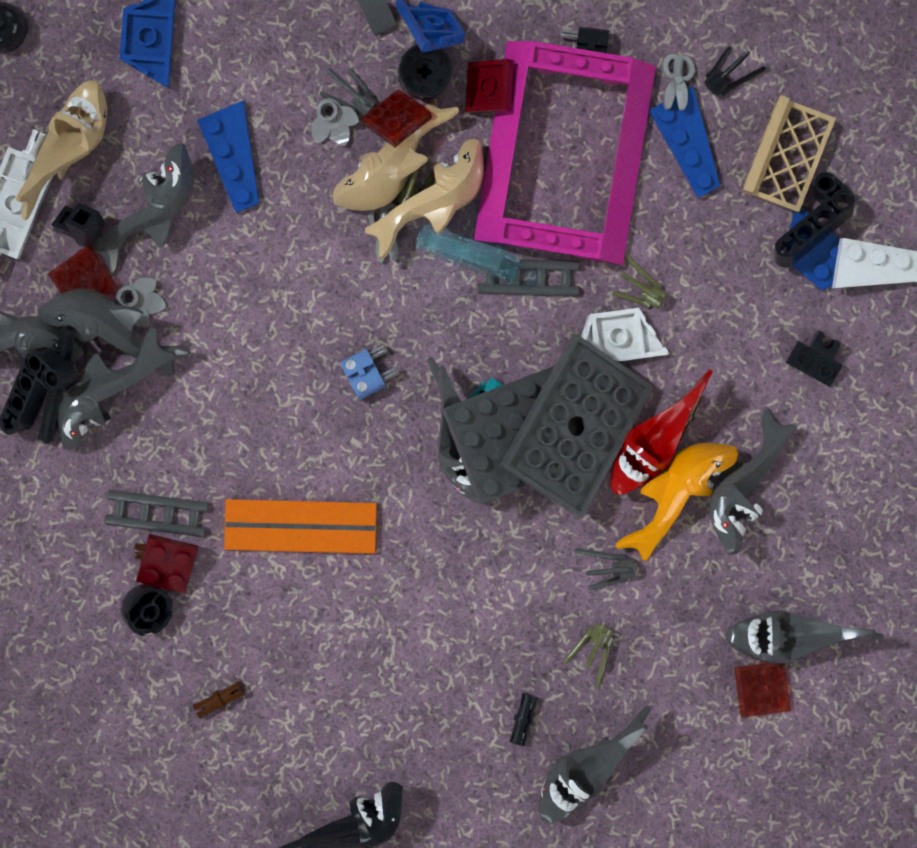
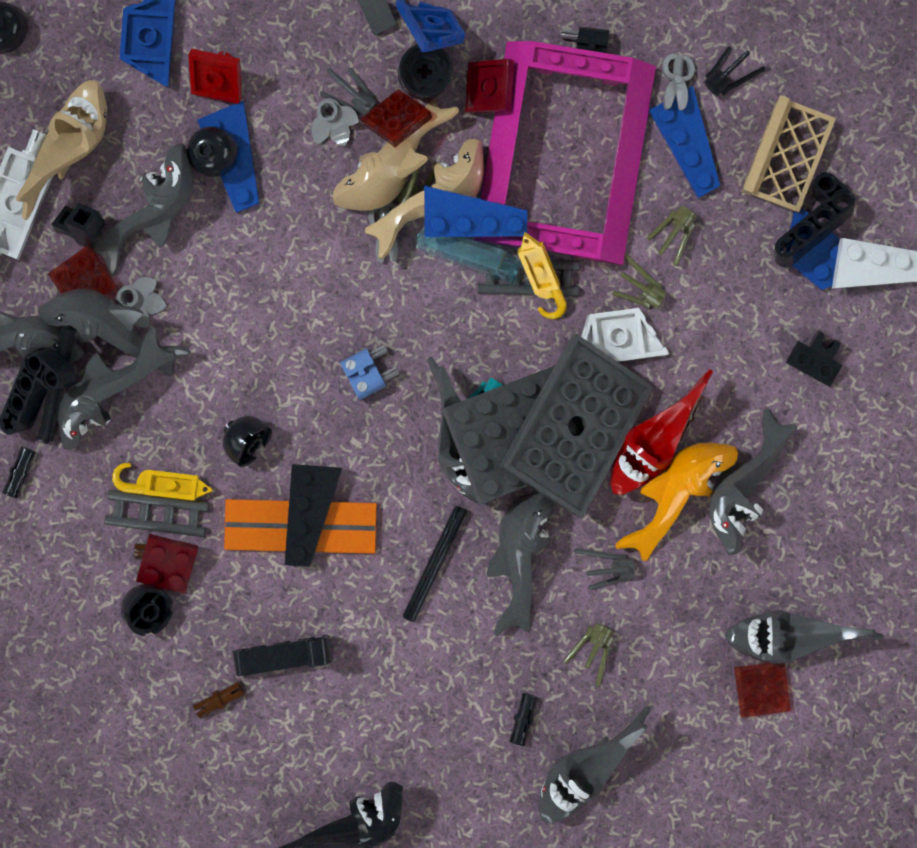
none -> black pin [2,446,36,499]
none -> yellow plate [112,463,213,501]
none -> black cylinder [187,126,239,177]
none -> red tile [188,49,242,104]
none -> black cylinder [223,416,272,467]
none -> black beam [232,635,333,676]
none -> black wing [285,464,343,567]
none -> black axle [403,506,467,622]
none -> blue wing [424,185,527,237]
none -> dark grey piece [486,491,554,636]
none -> yellow plate [518,232,567,319]
none -> olive plant [647,206,697,266]

